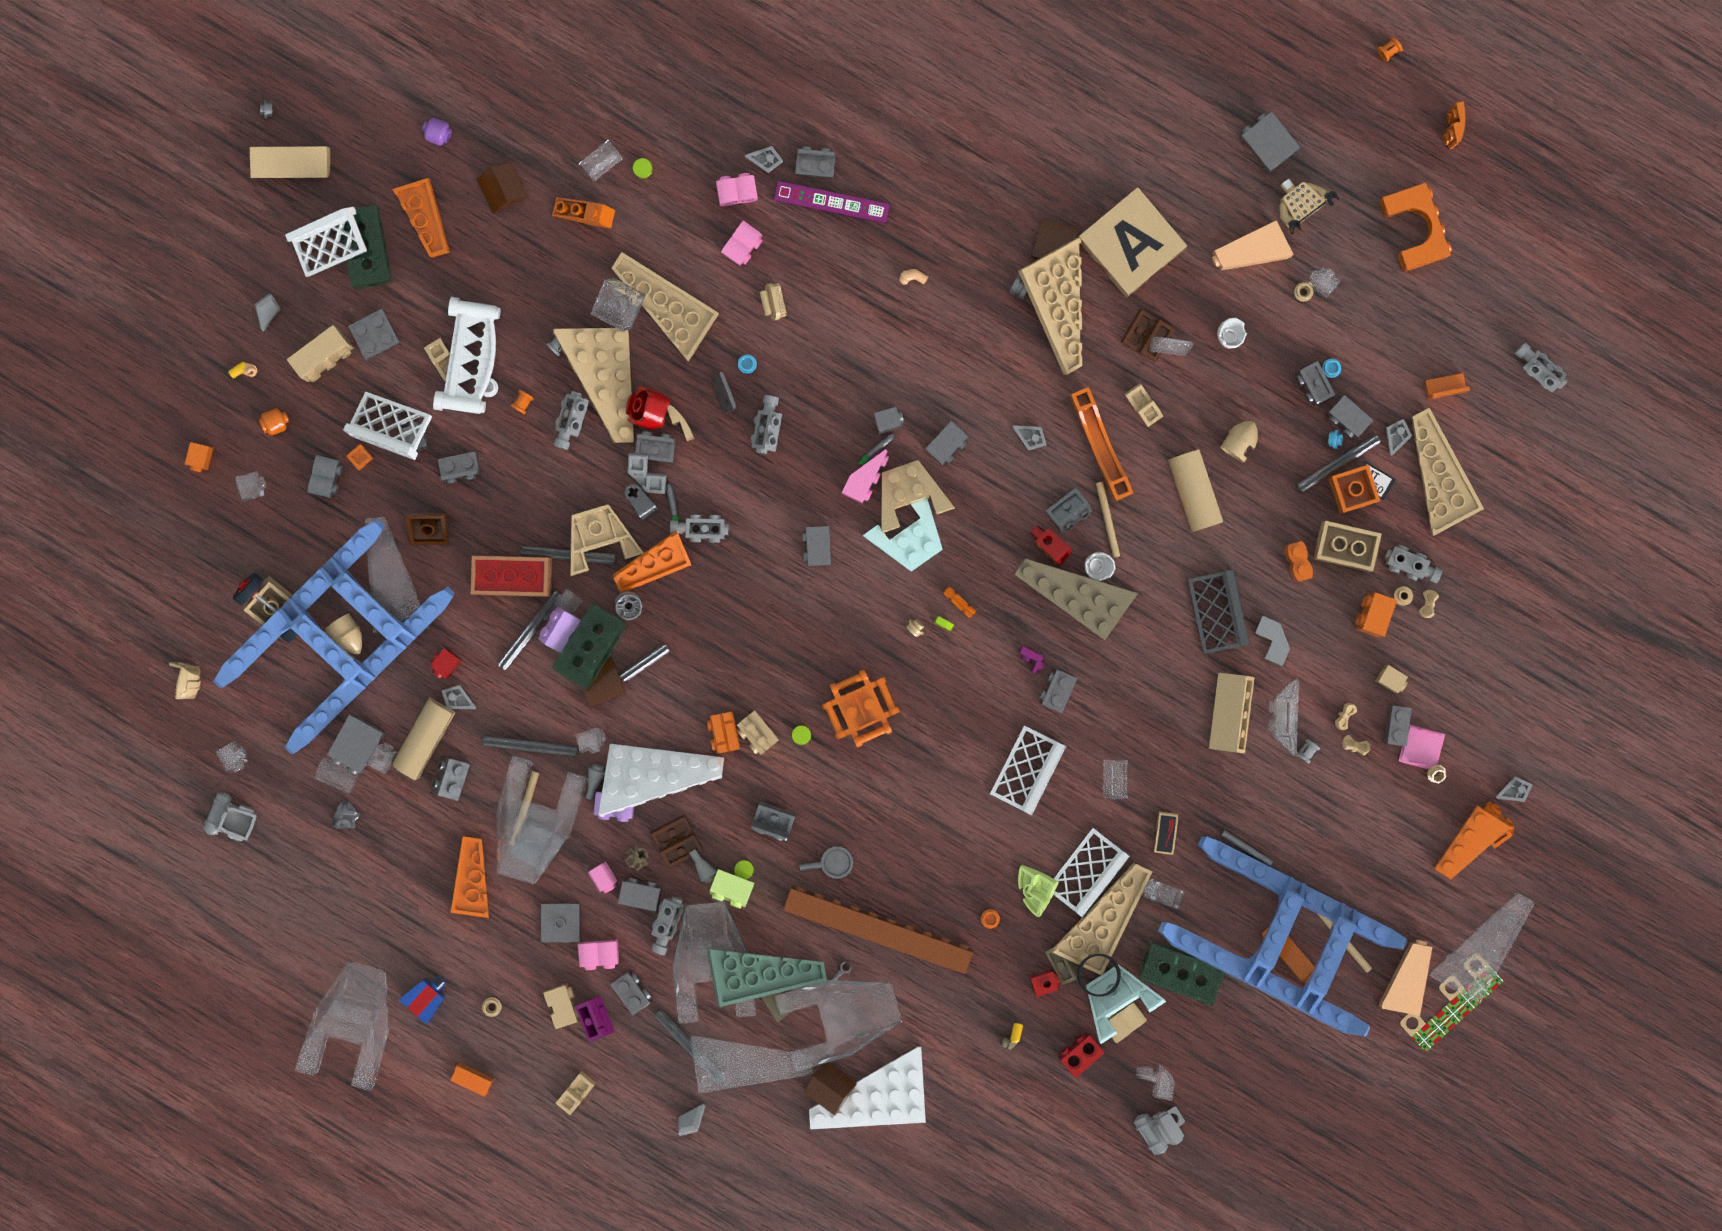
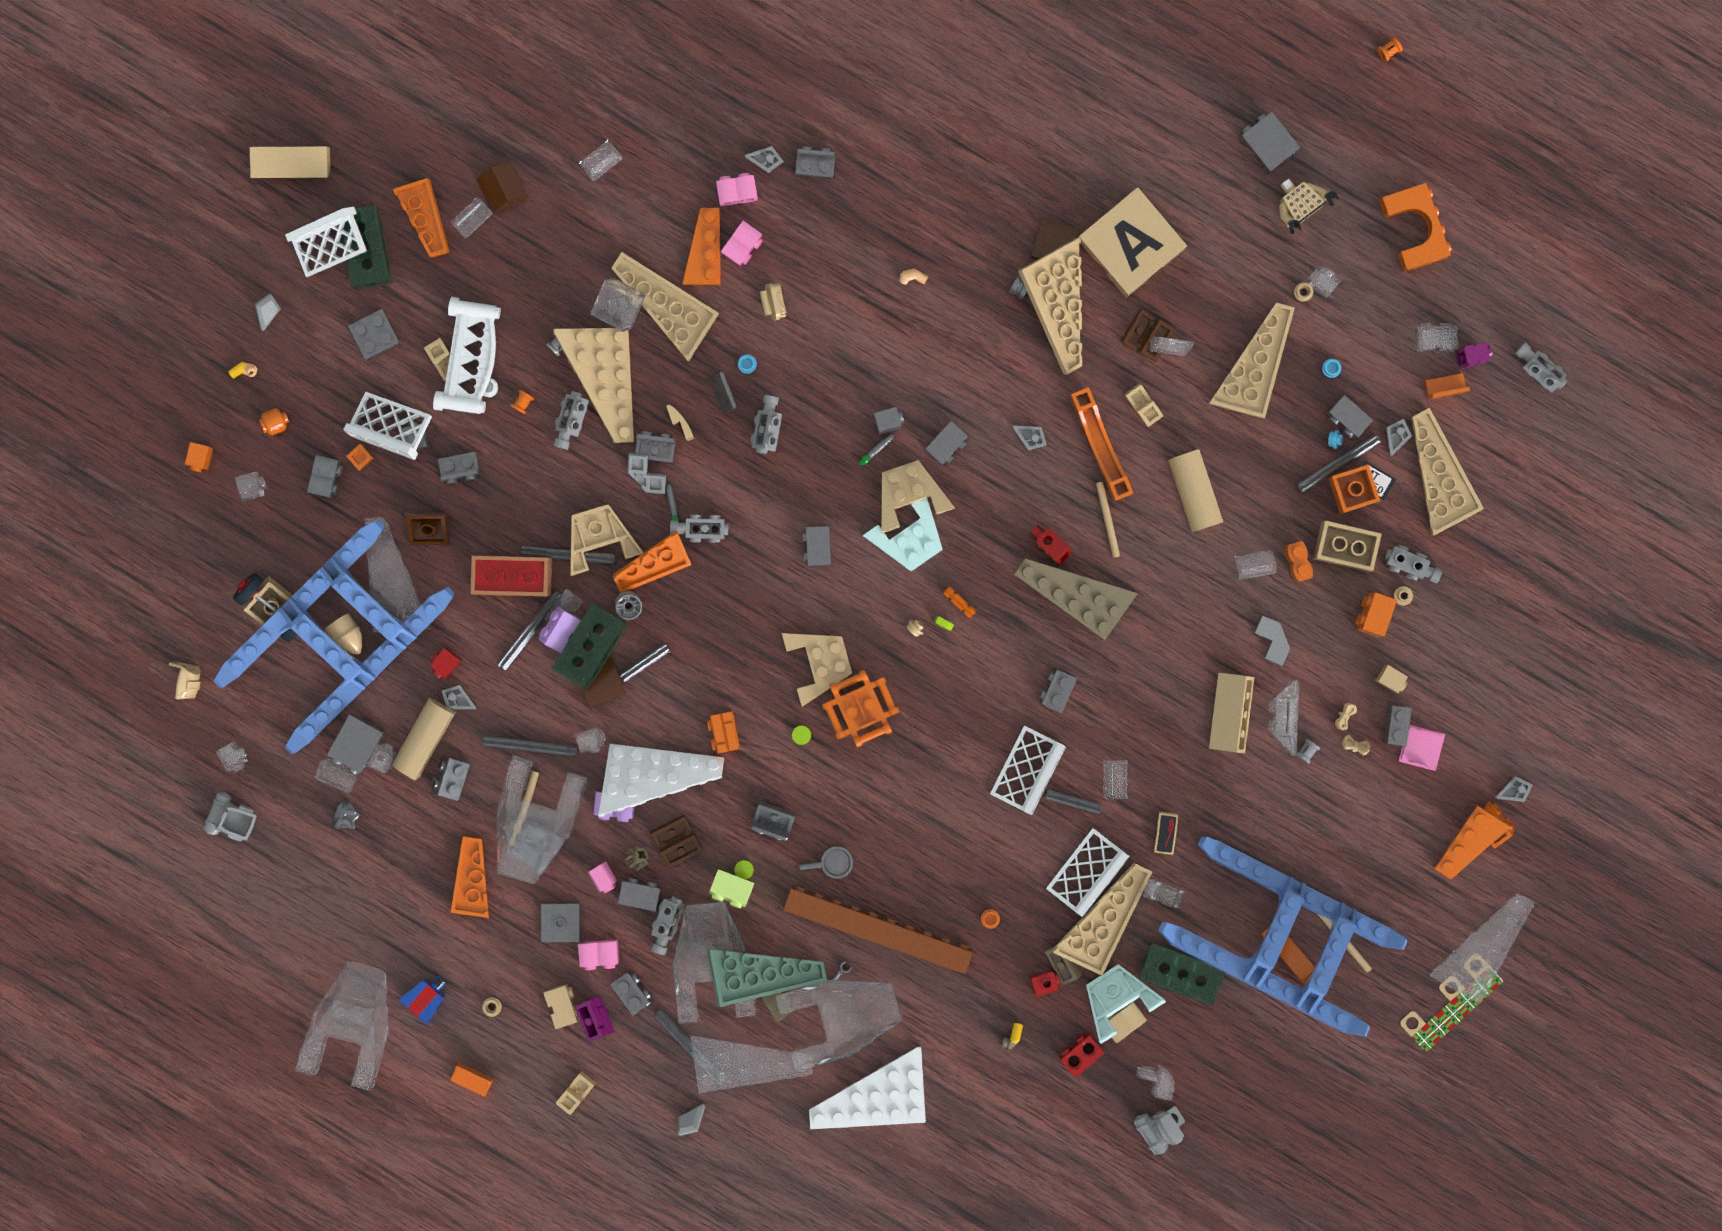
flat silver plate [260,99,272,119] -> none
tan brick [286,325,354,382] -> none
medium lavender head [422,118,452,146] -> none
orange slope [552,197,615,229] -> none
light grey cone [585,764,606,800] -> none
dark grey piece [625,484,658,520] -> none
red brick [626,386,670,430] -> none
lime tile [633,158,653,178] -> none
light grey cone [689,849,717,883] -> none
tan brick [737,710,779,754] -> none
magenta tile [774,181,890,224] -> none
reddish brown slope [804,1061,857,1116] -> none
bright pink slope [842,450,889,504] -> none
yellowish green brick [1018,865,1059,918] -> none
magenta bracket [1019,646,1045,674] -> none
flat silver bracket [1046,488,1093,534] -> none
black tyre [1077,954,1121,997] -> none
white hair [1084,552,1115,581] -> none
dark grey fence [1188,570,1250,654] -> none
light nougat slope [1212,220,1294,271] -> none
white hair [1217,318,1247,349] -> none
tan helmet [1220,421,1258,463] -> none
flat silver bar [1220,829,1273,867] -> none
flat silver bracket [1296,361,1335,406] -> none
light nougat slope [1379,940,1432,1016] -> none
tan piece [1419,590,1439,618] -> none
tan plate [1427,764,1446,783] -> none
orange slope [1443,101,1465,150] -> none
none -> clear slope [450,197,493,239]
none -> orange wing [682,208,721,286]
none -> tan wing [782,633,852,707]
none -> flat silver axle [1046,790,1102,814]
none -> tan wing [1209,303,1295,419]
none -> clear slope [1235,550,1277,580]
none -> clear brick [1415,323,1458,352]
none -> magenta brick [1456,342,1492,370]

